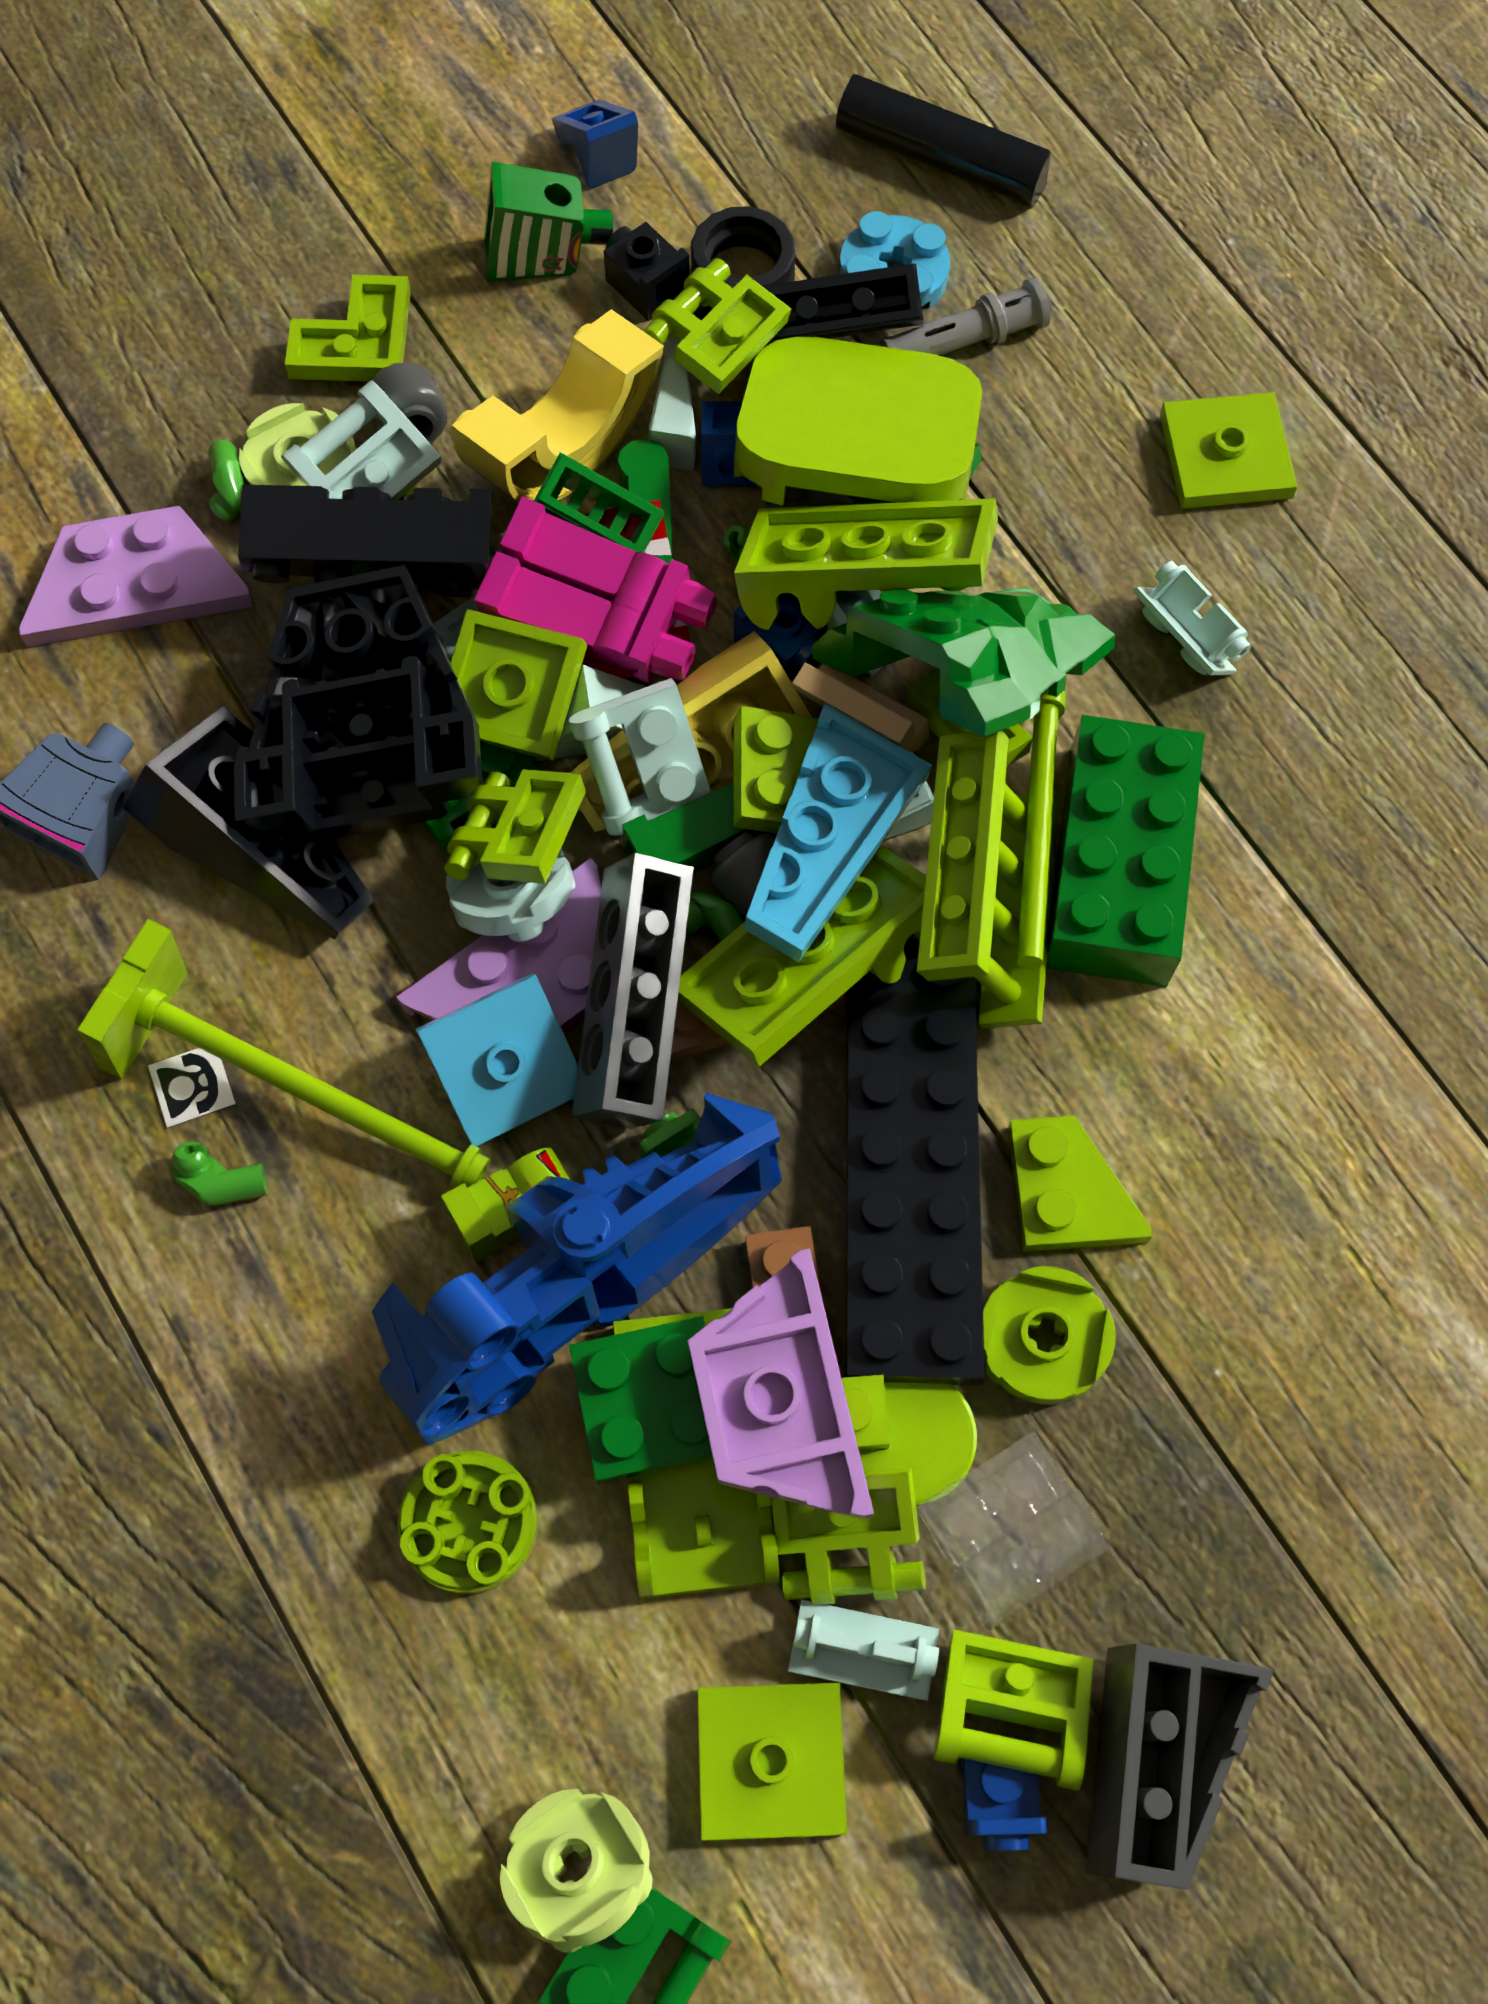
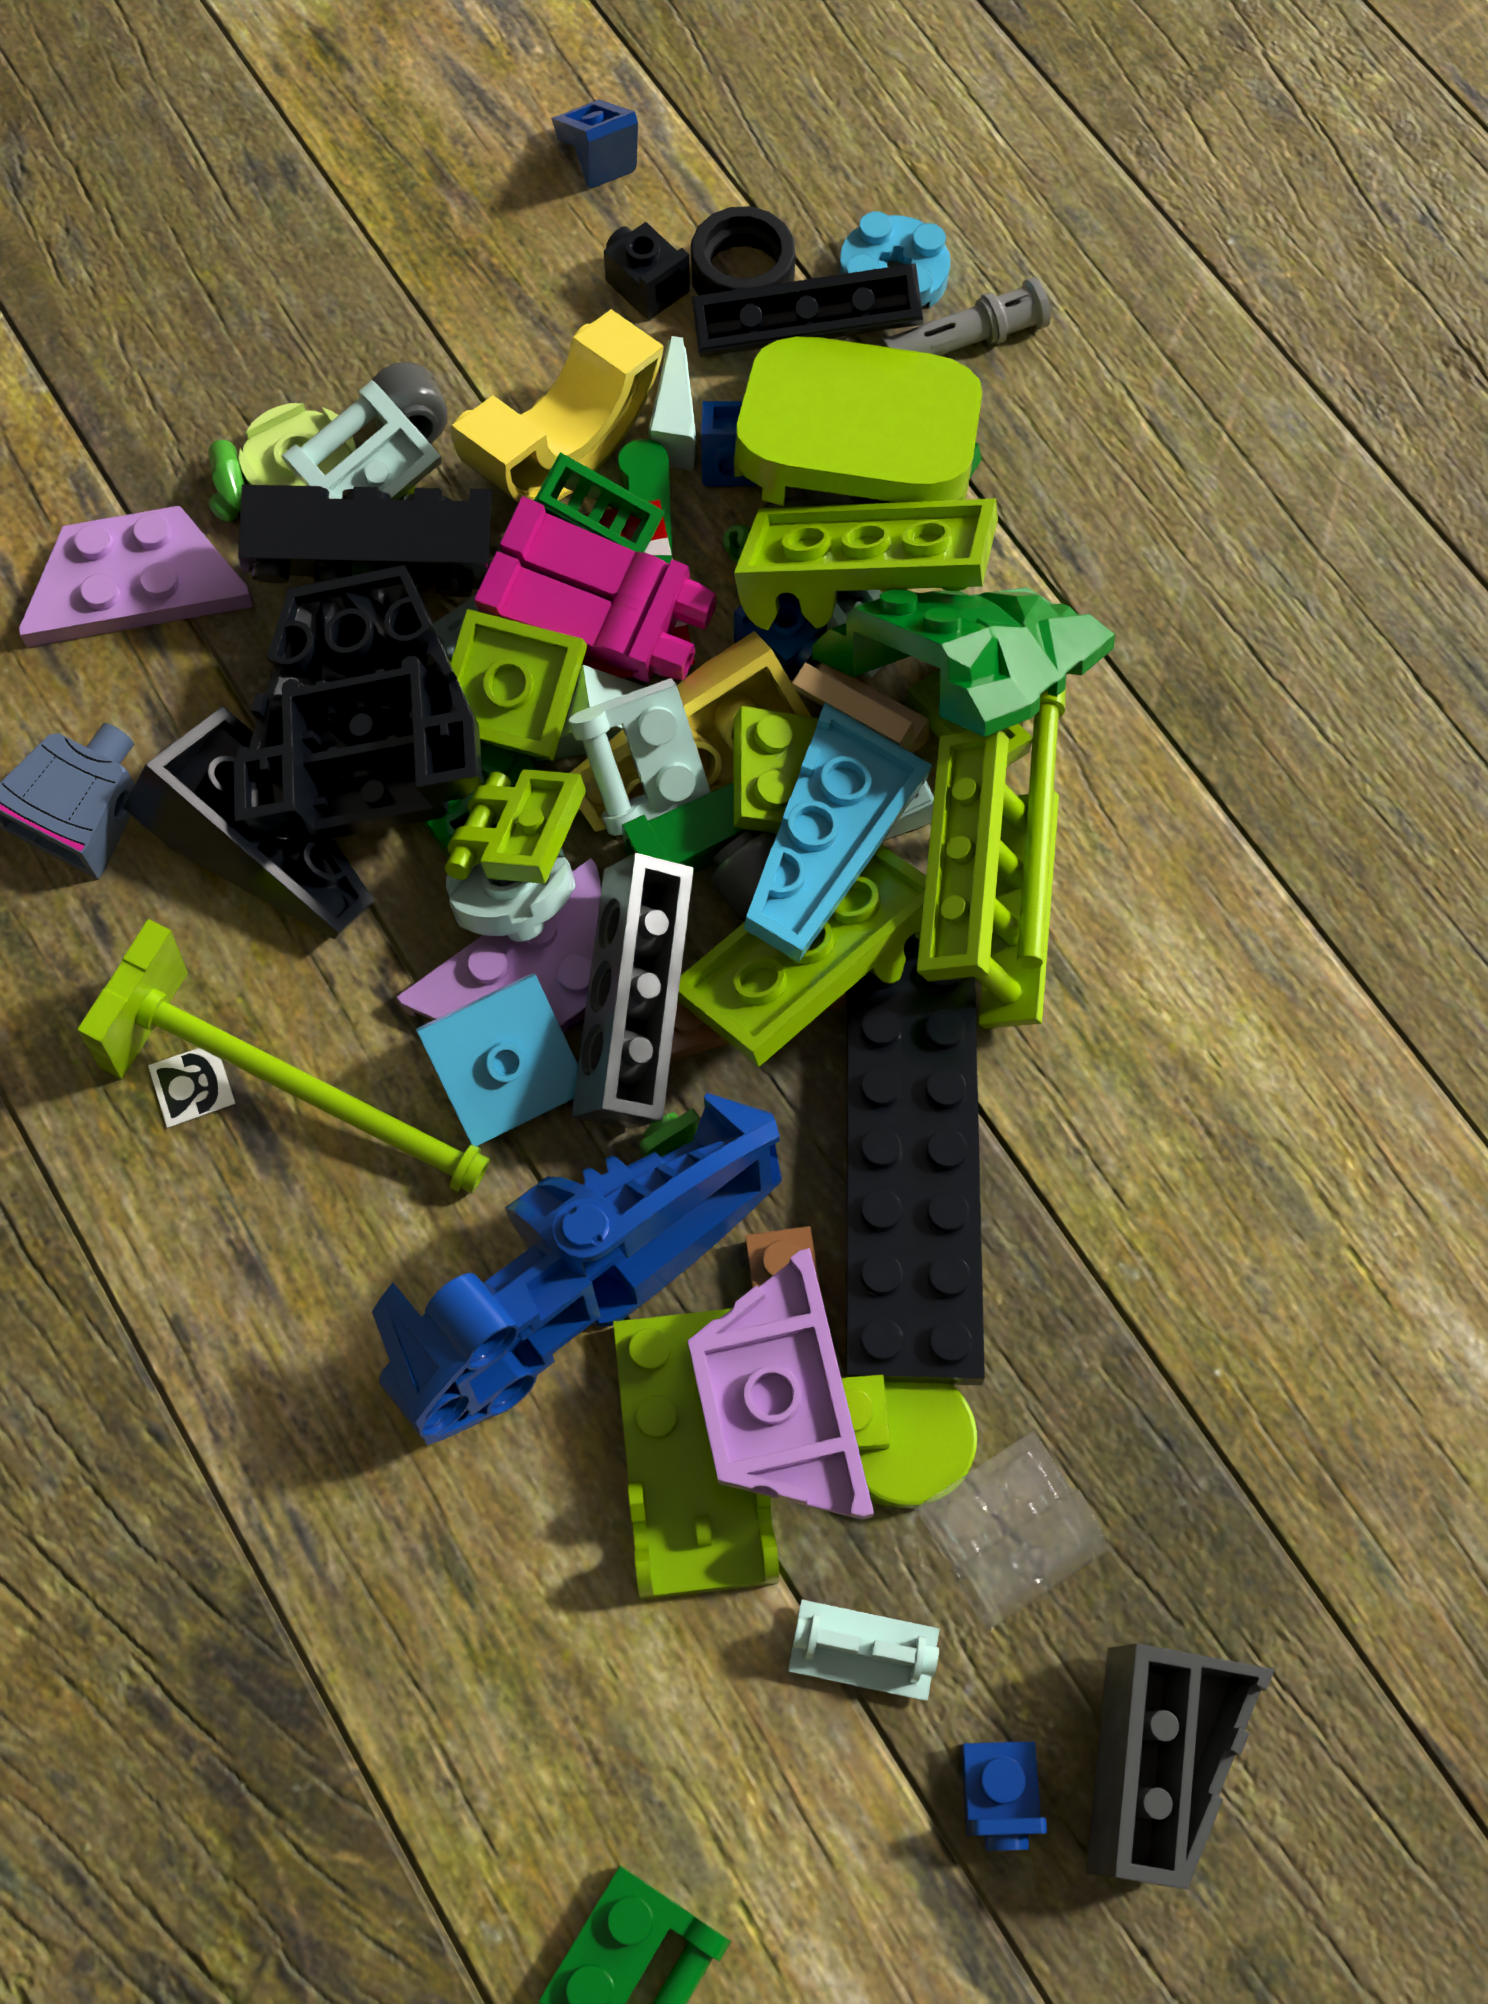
bright green arm [171,1141,268,1206] -> none
lime plate [285,274,411,382] -> none
lime tile [397,1451,538,1595] -> none
lime leg [441,1148,570,1263] -> none
green torso [484,162,613,281] -> none
yellowish green plate [500,1789,653,1952] -> none
green plate [569,1316,713,1485] -> none
lime plate [643,258,791,394] -> none
bright green arm [686,891,744,942] -> none
lime plate [698,1683,847,1841] -> none
lime plate [771,1468,926,1605] -> none
black brick [836,74,1051,206] -> none
lime plate [933,1629,1093,1791] -> none
lime plate [983,1266,1116,1405] -> none
lime wing [1007,1115,1152,1252] -> none
green brick [1046,714,1205,987] -> none
light aqua hinge [1133,561,1251,675] -> none
lime plate [1160,392,1298,509] -> none

